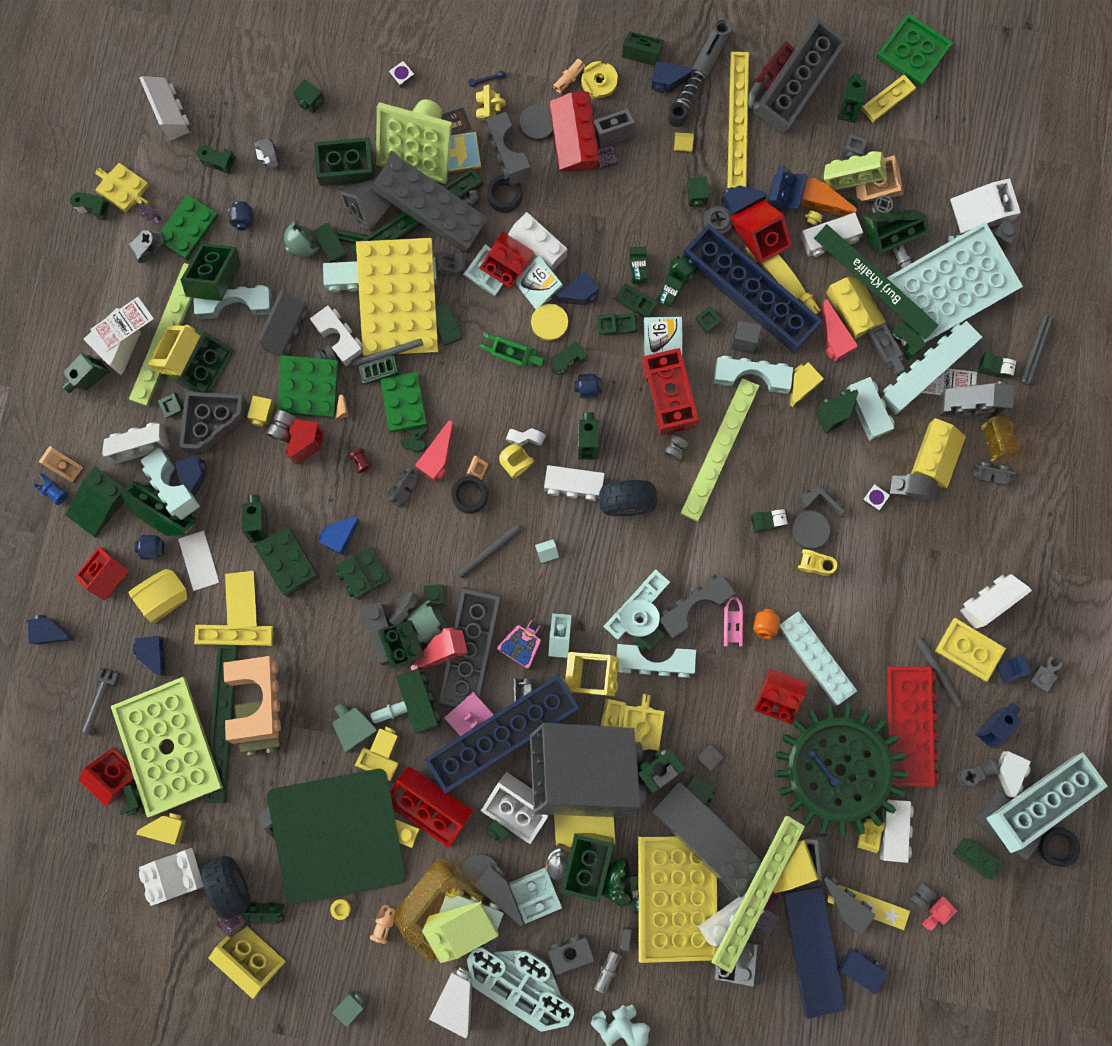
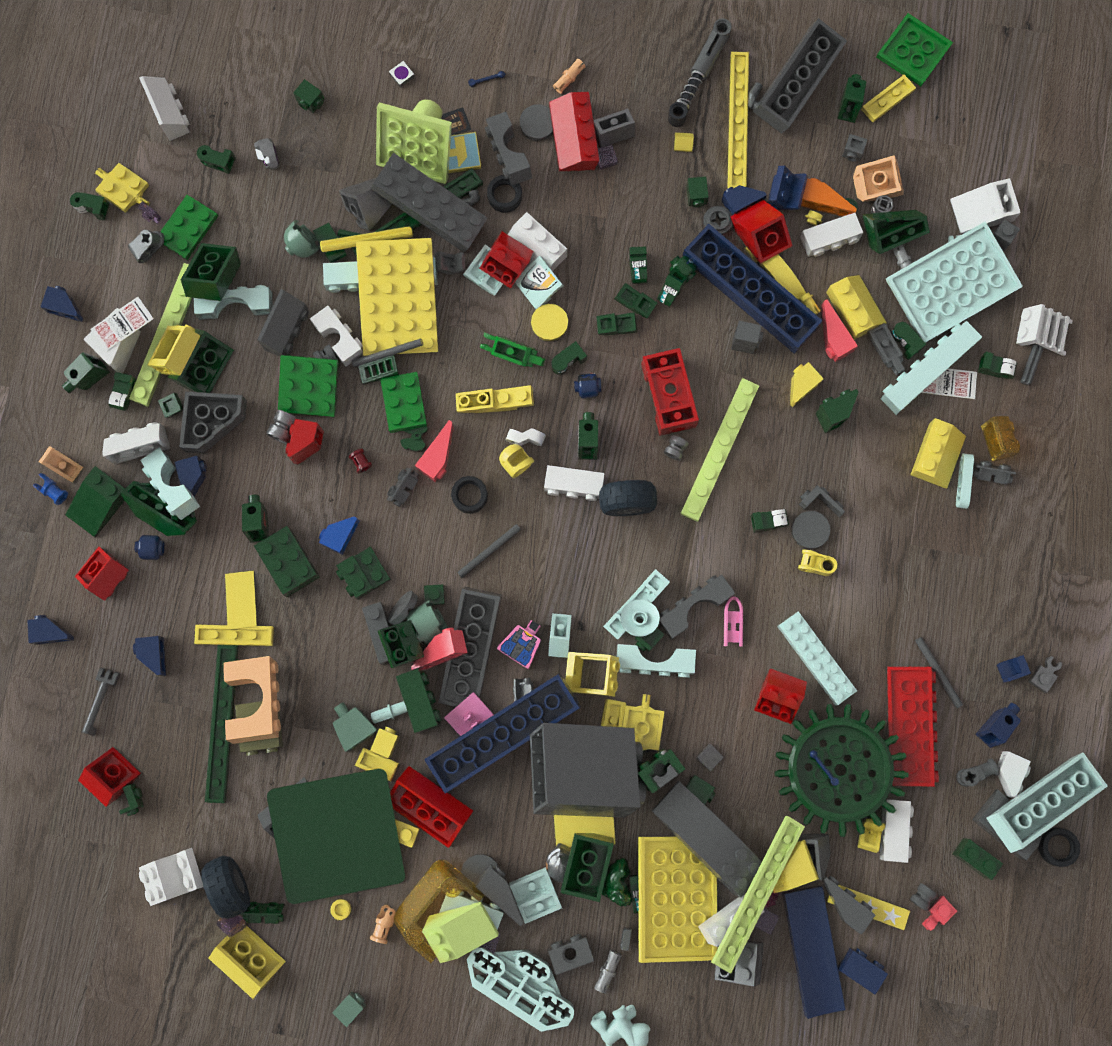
yellowish green plate [111,677,223,818] -> none
light yellow slope [129,569,187,624] -> none
light yellow slope [137,813,187,845] -> none
white sticker [178,531,219,591] -> none
dark blue head [229,201,254,231] -> none
light yellow brick [247,396,275,427] -> none
dark green brick [314,137,375,186] -> none
light nougat slope [335,395,349,419] -> none
white slope [429,967,472,1038] -> none
dark green slope [436,301,462,346] -> none
light nougat slope [466,456,488,480] -> none
light yellow hips [476,85,506,121] -> none
white slope [481,772,549,844] -> none
dark green bracket [487,819,513,844] -> none
light aqua slope [535,540,559,563] -> none
dark blue slope [556,272,600,305] -> none
light yellow plate [581,61,618,100] -> none
dark green slope [622,31,664,66] -> none
slope [644,317,682,356] -> none
dark blue slope [651,61,692,93] -> none
dark green plate [695,307,722,333] -> none
light aqua arch [713,356,793,394] -> none
orange head [753,609,780,639] -> none
dark red hinge [755,41,795,91] -> none
dark green tile [814,224,939,339] -> none
yellowish green slope [824,151,887,191] -> none
light aqua brick [846,377,894,441] -> none
tile [862,484,890,511] -> none
dark grey brick [890,474,938,501] -> none
light yellow tile [935,618,1006,682] -> none
dark grey brick [939,381,1014,422] -> none
white slope [960,574,1032,629] -> none
none -> dark blue slope [40,286,83,322]
none -> dark green leg [109,372,136,411]
none -> light yellow axle [320,226,413,252]
none -> light yellow slope [456,385,534,413]
none -> light aqua beam [956,453,974,509]
none -> white plate [1016,304,1073,356]

